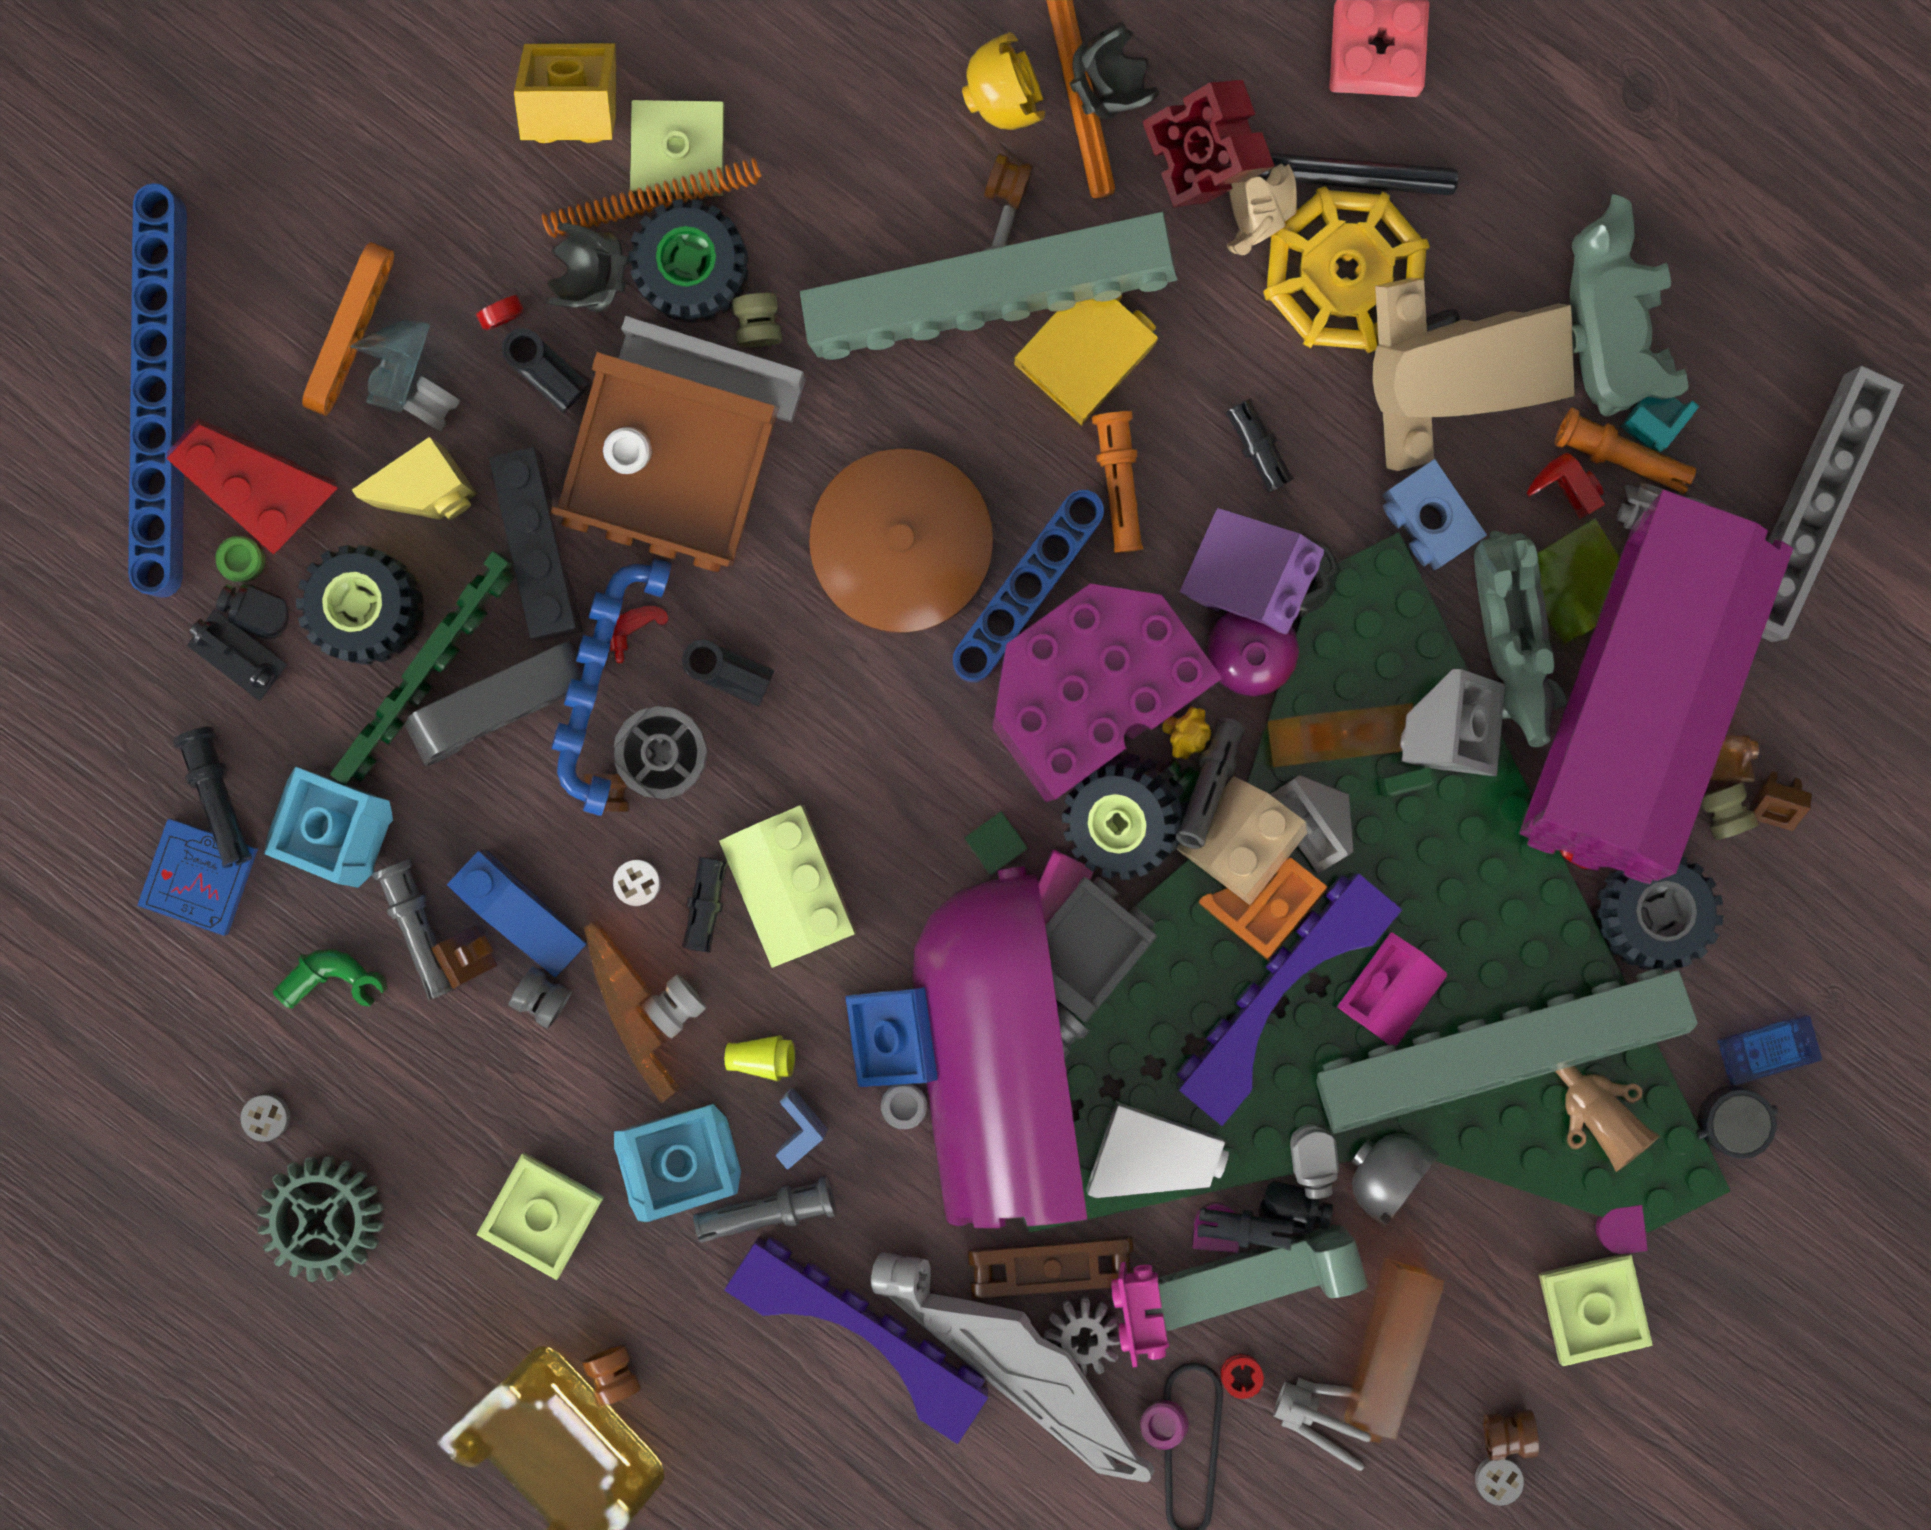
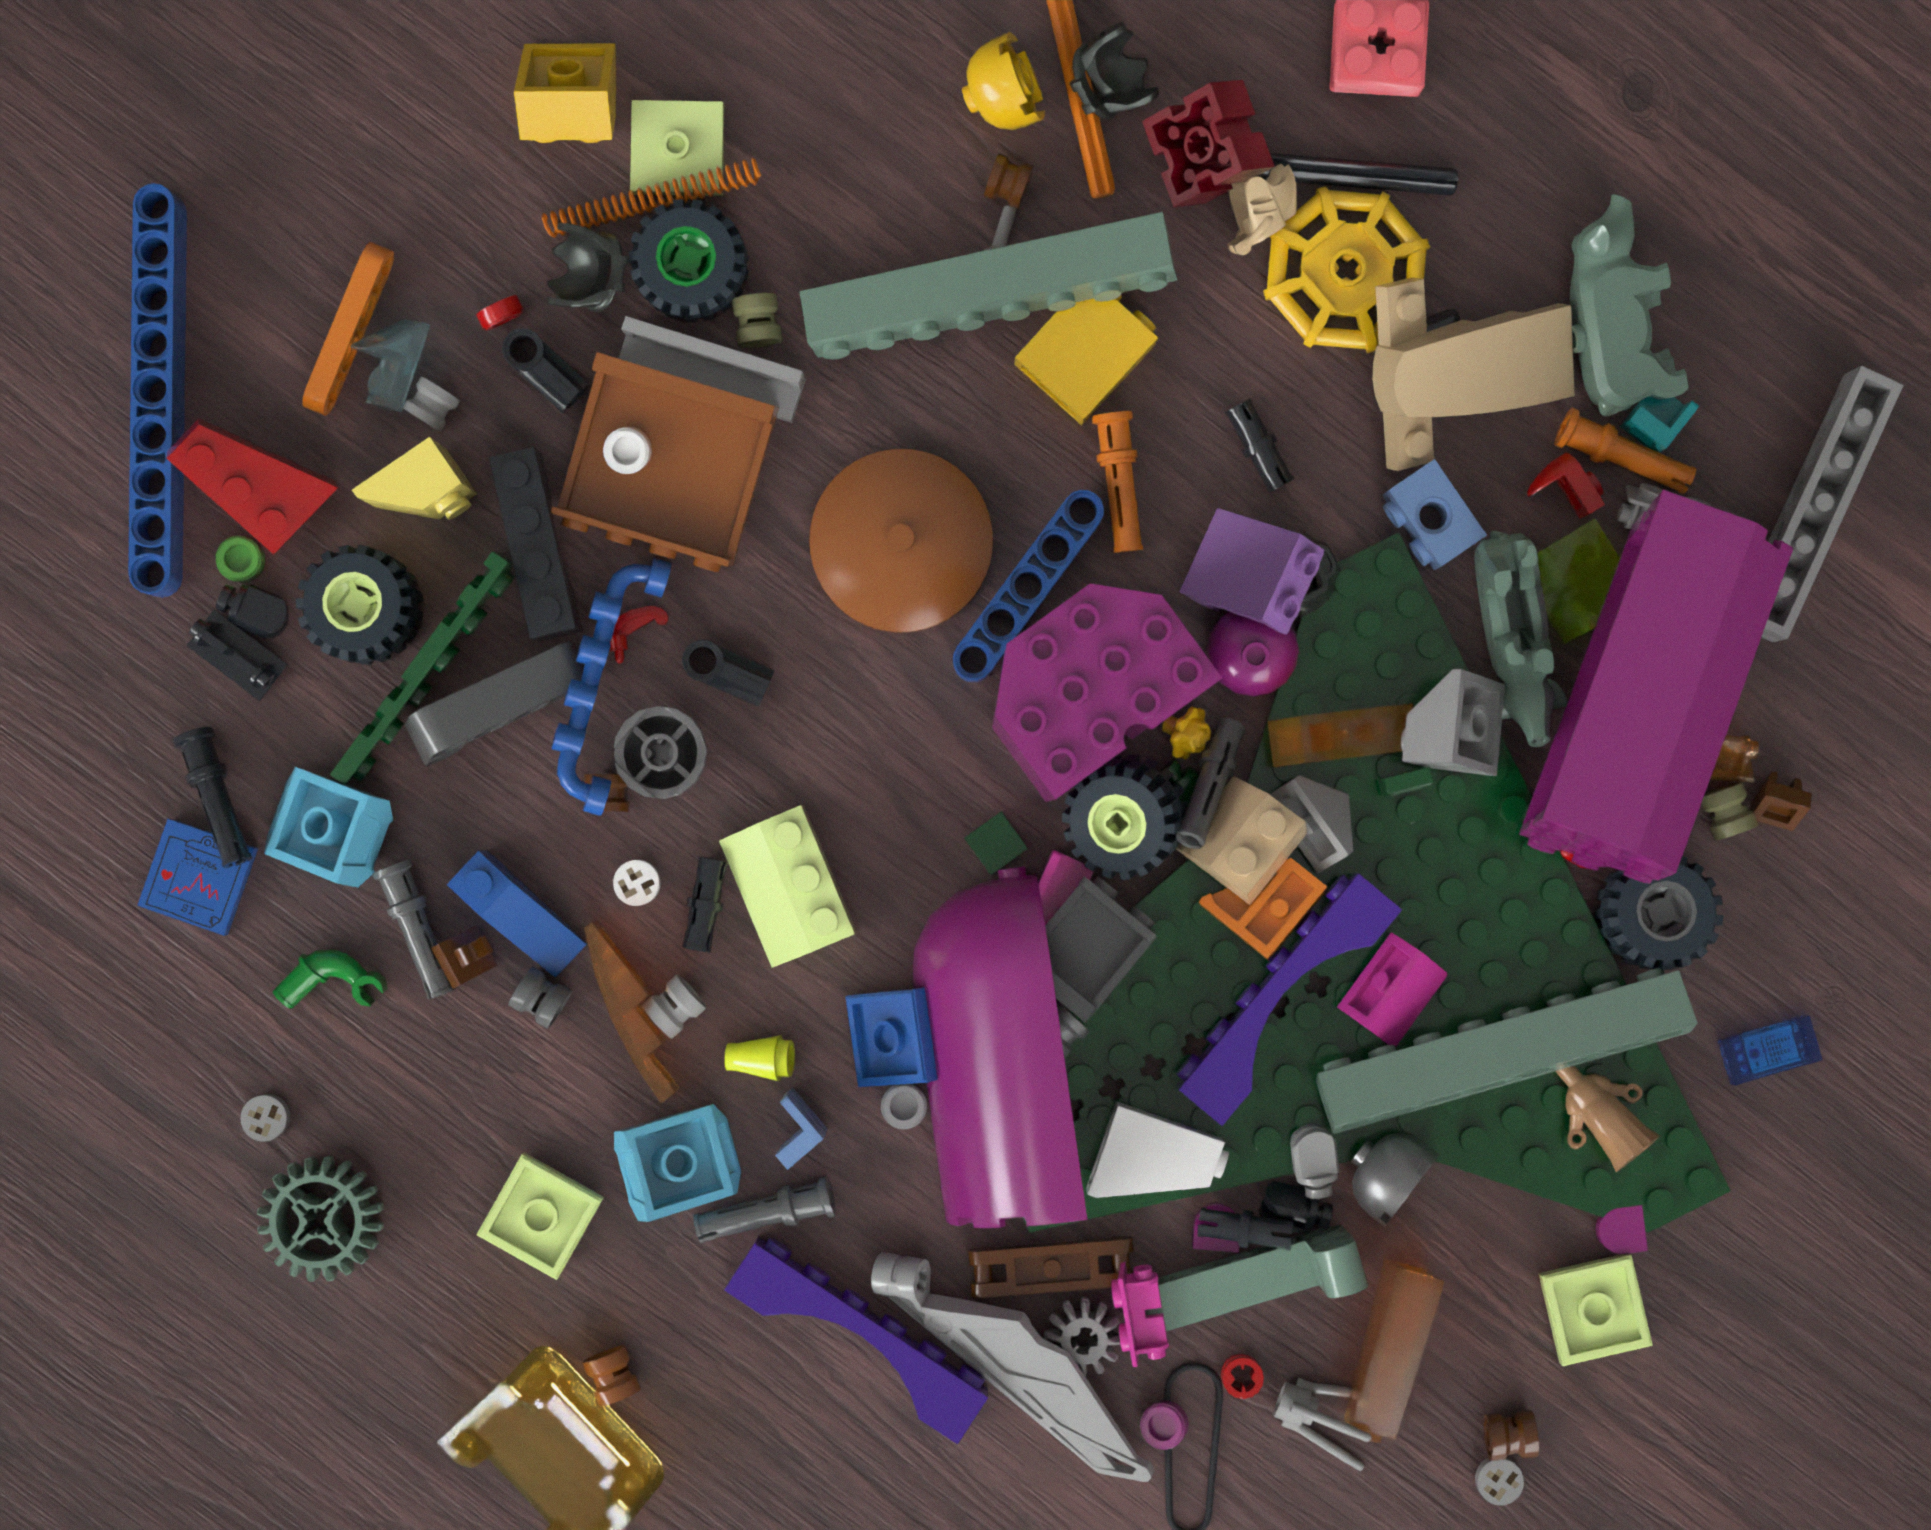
piece [1696,1086,1778,1159] -> none

